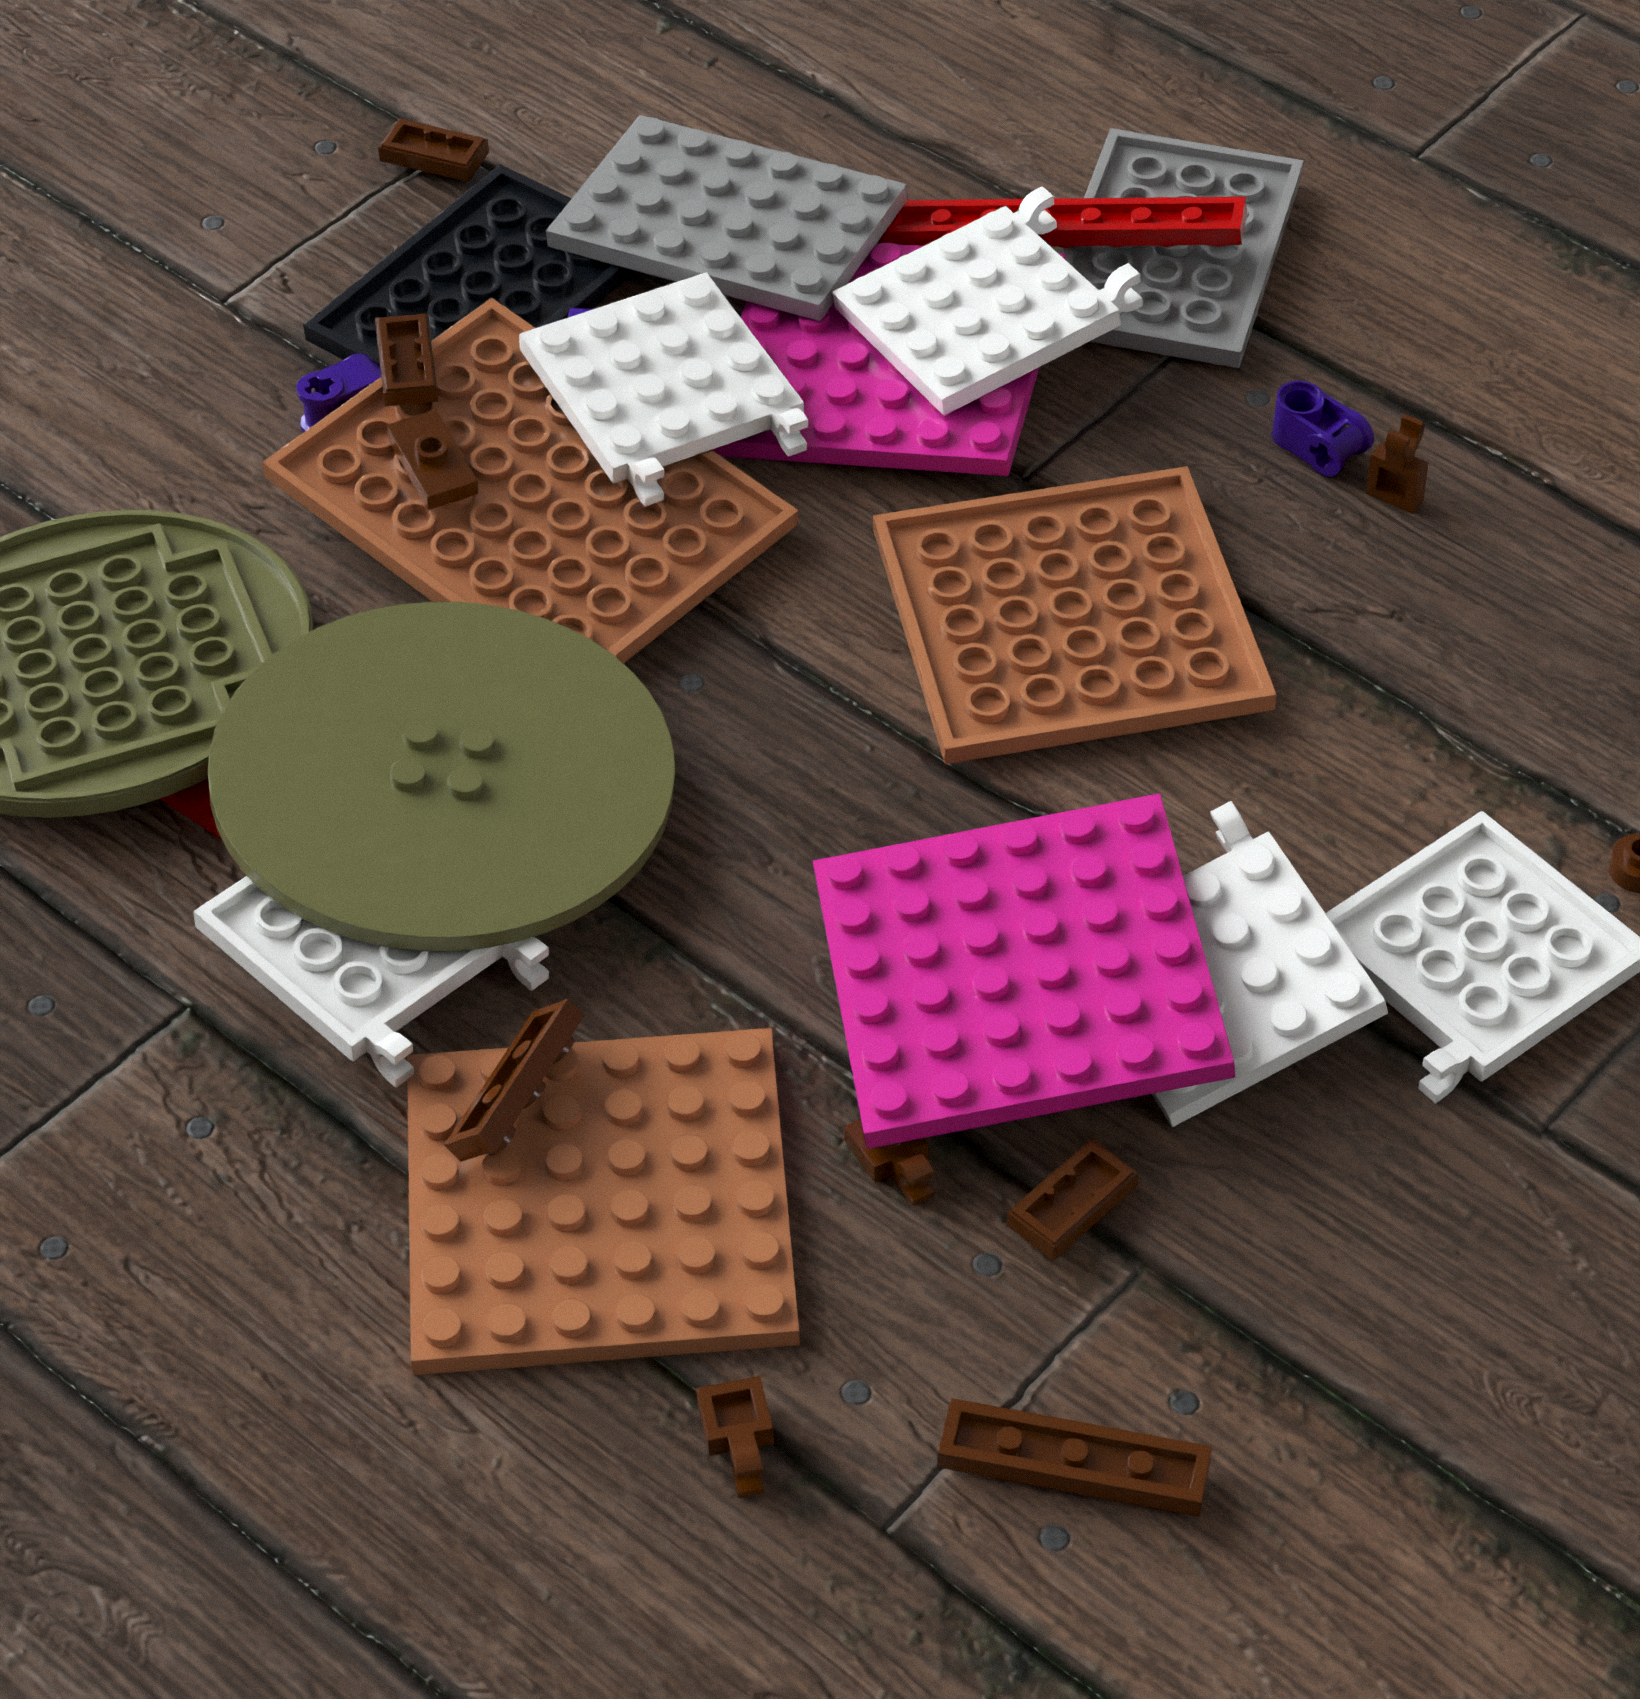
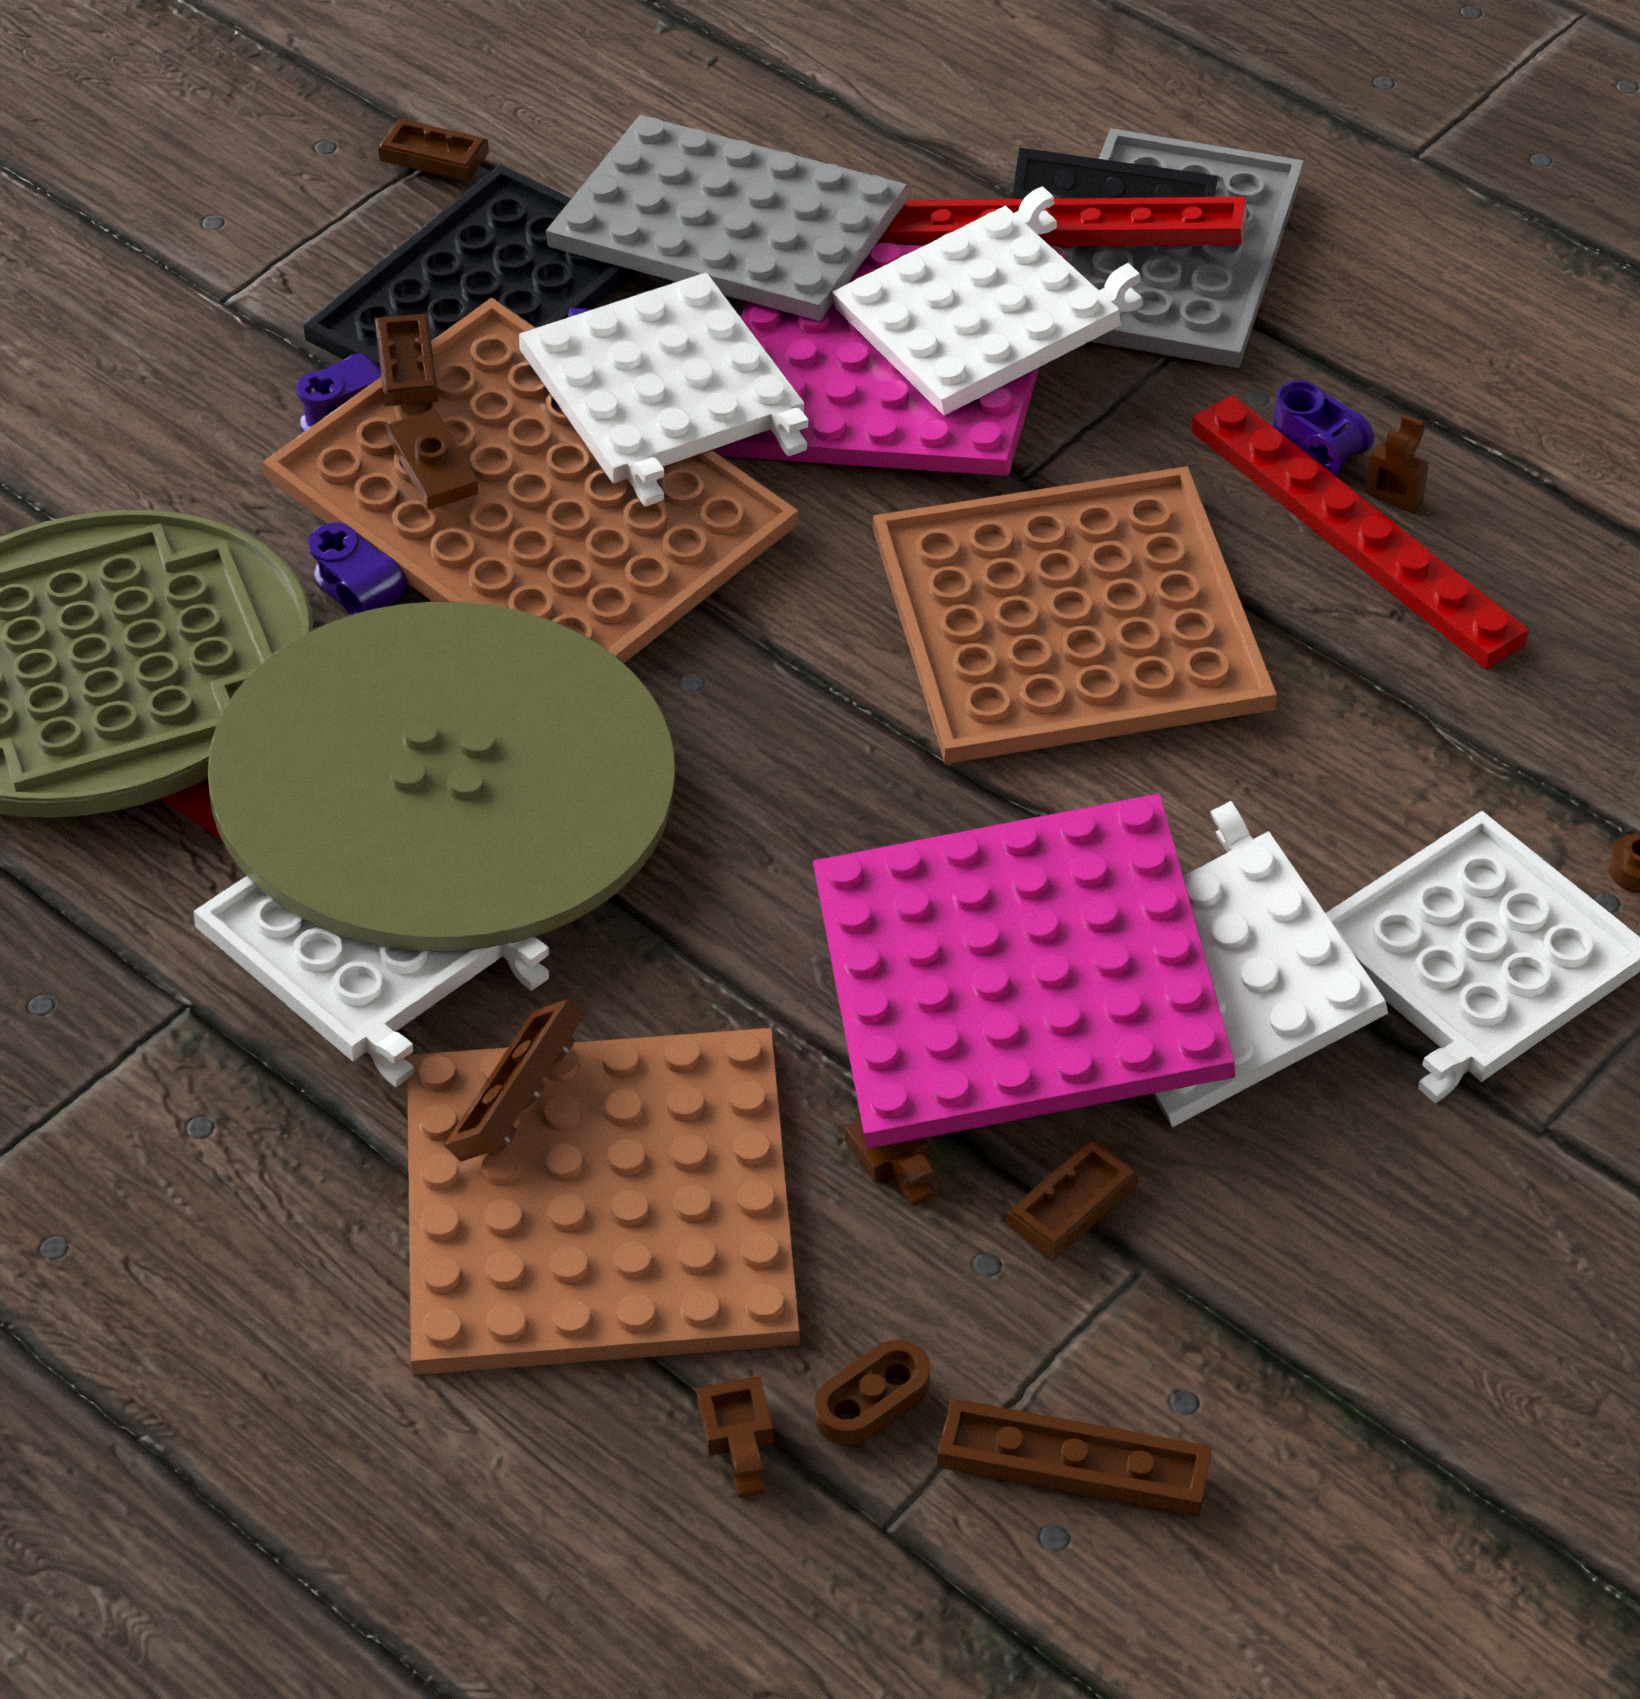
none -> dark purple piece [308,523,409,615]
none -> reddish brown plate [814,1340,930,1445]
none -> black fence [1011,147,1224,199]
none -> red plate [1191,395,1529,670]

